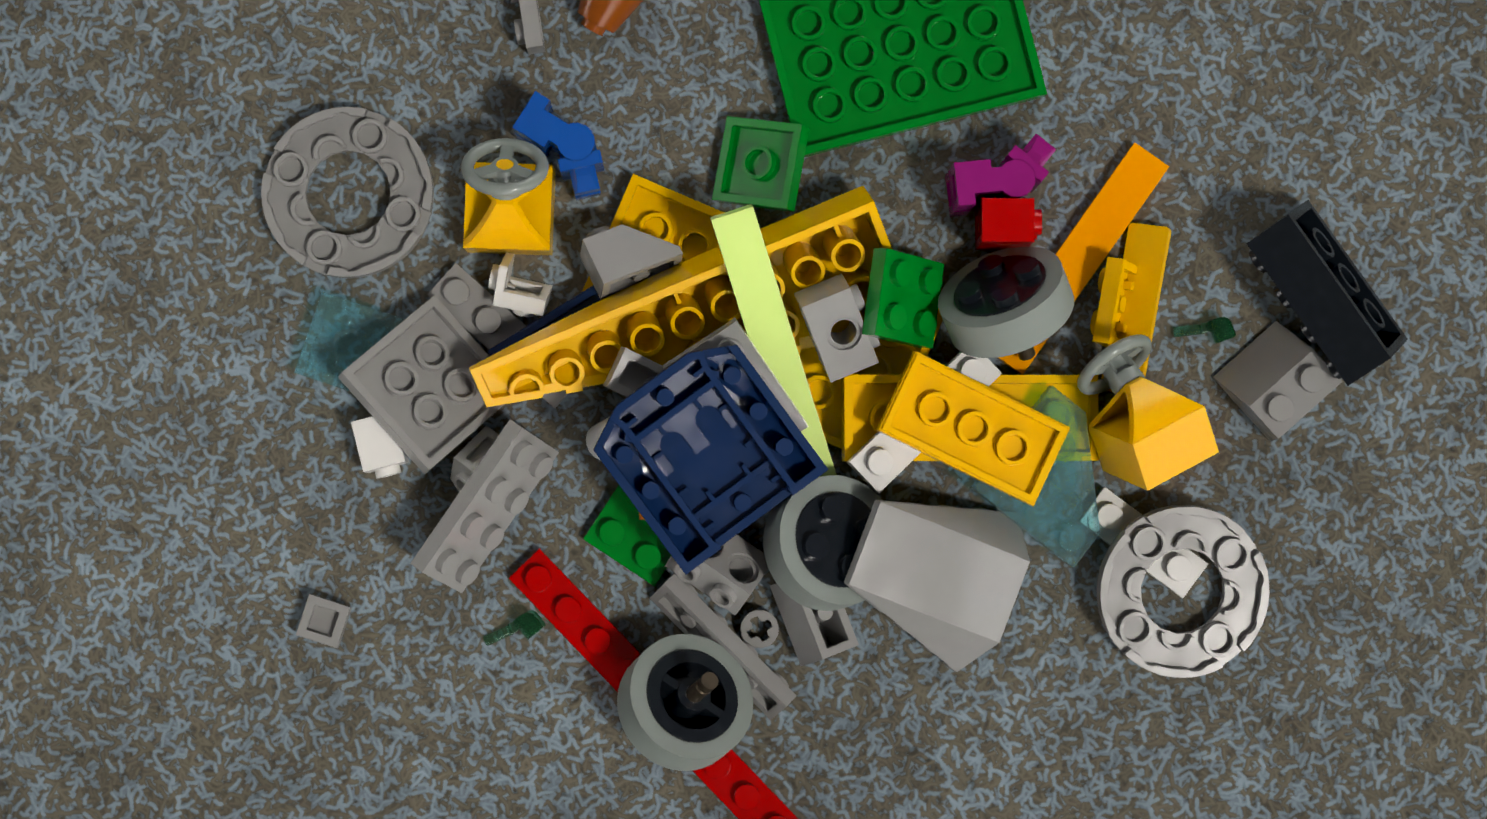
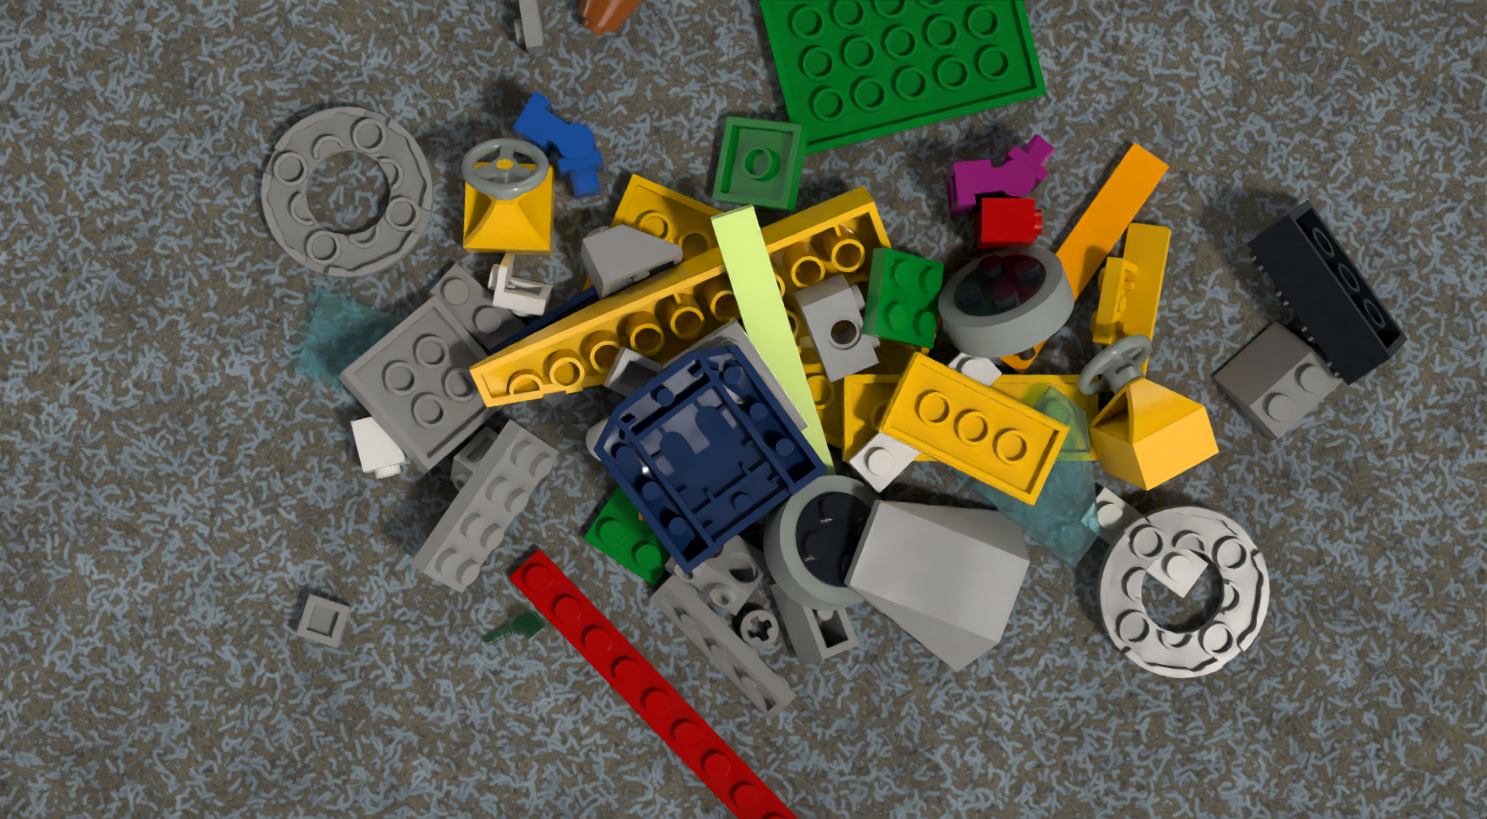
wheel [617,634,753,771] -> none
clear green hand [1173,317,1236,344] -> none

